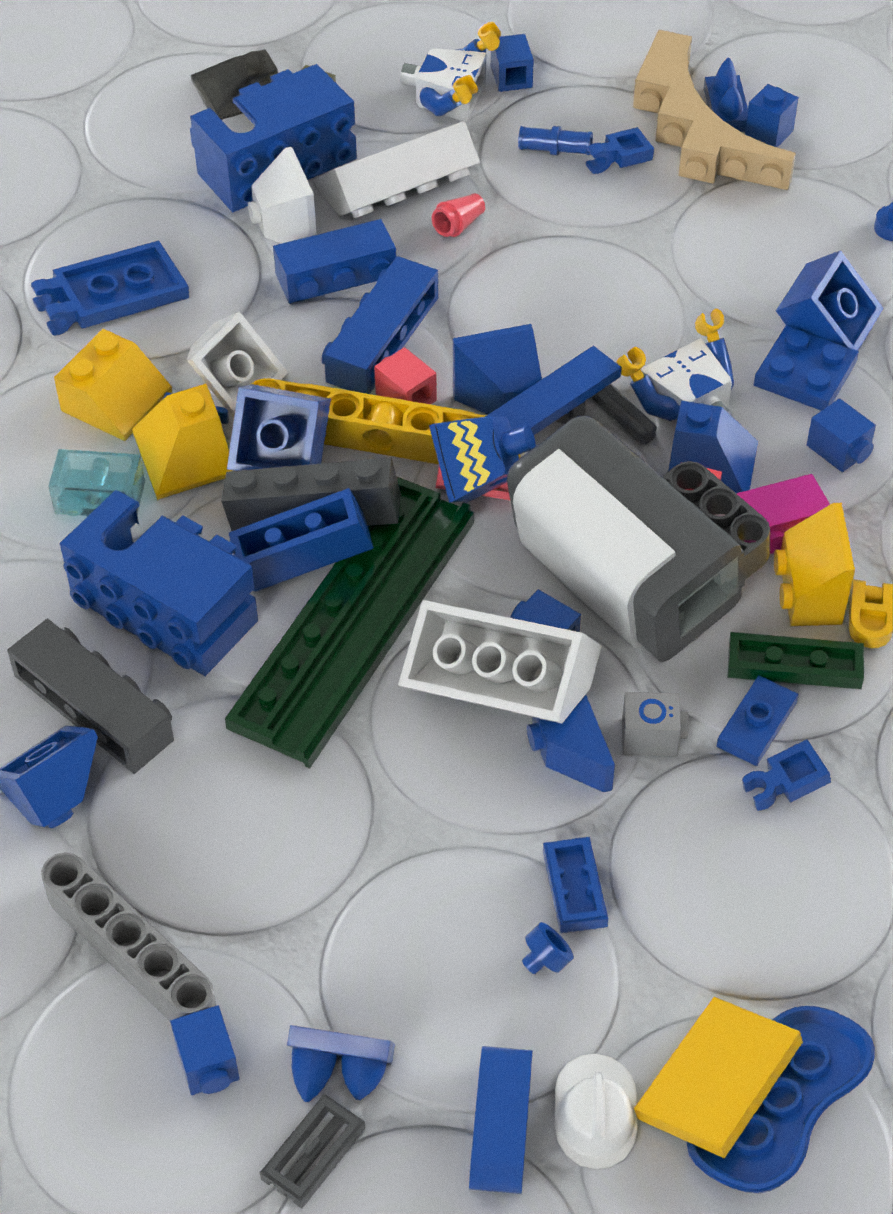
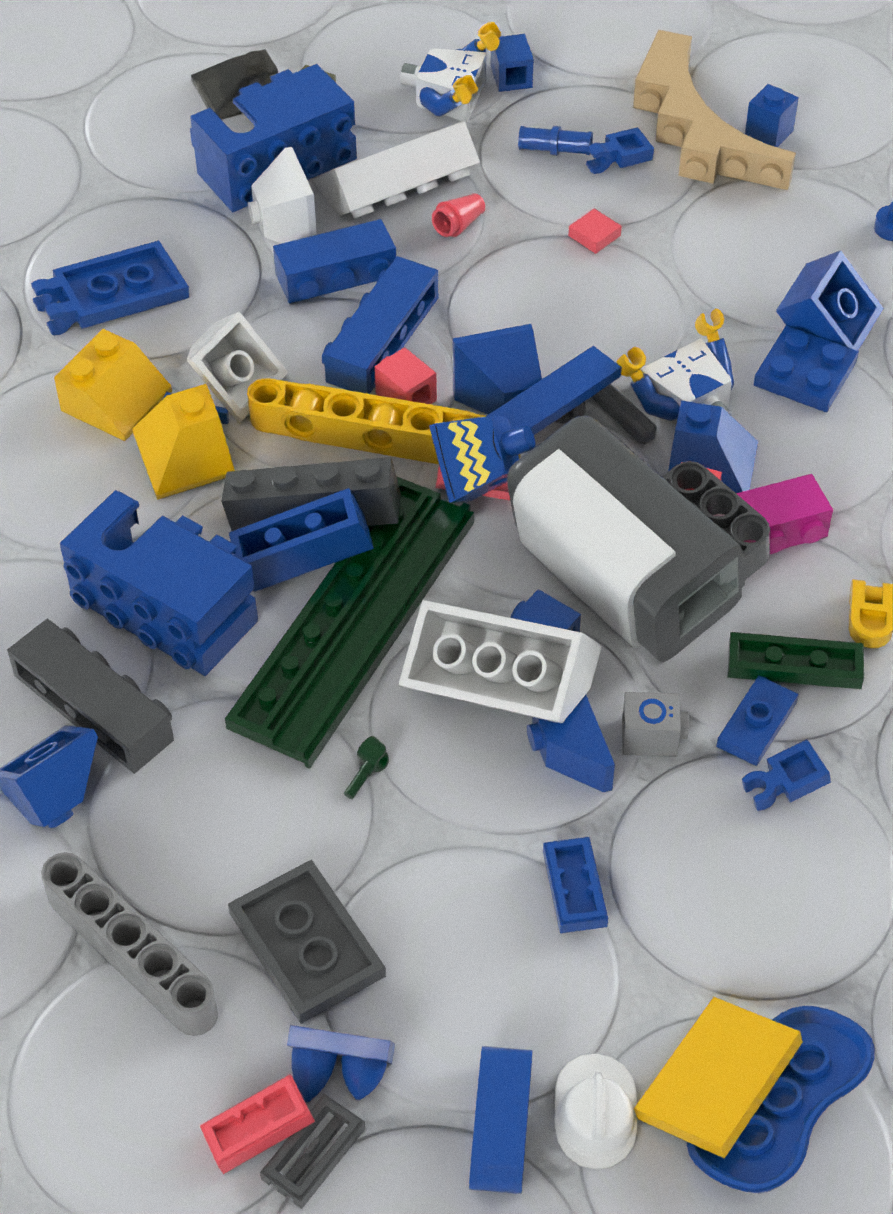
clear light blue brick [48,449,145,516] -> none
blue brick [170,1005,240,1096] -> none
blue brick [227,384,331,471] -> none
blue tile [522,922,574,974] -> none
blue tile [704,57,748,132] -> none
yellow slope [774,503,855,626] -> none
blue brick [806,398,876,473] -> none
none -> coral plate [200,1074,315,1174]
none -> dark grey plate [228,859,386,1024]
none -> dark green hand [344,736,389,799]
none -> coral tile [568,208,622,254]

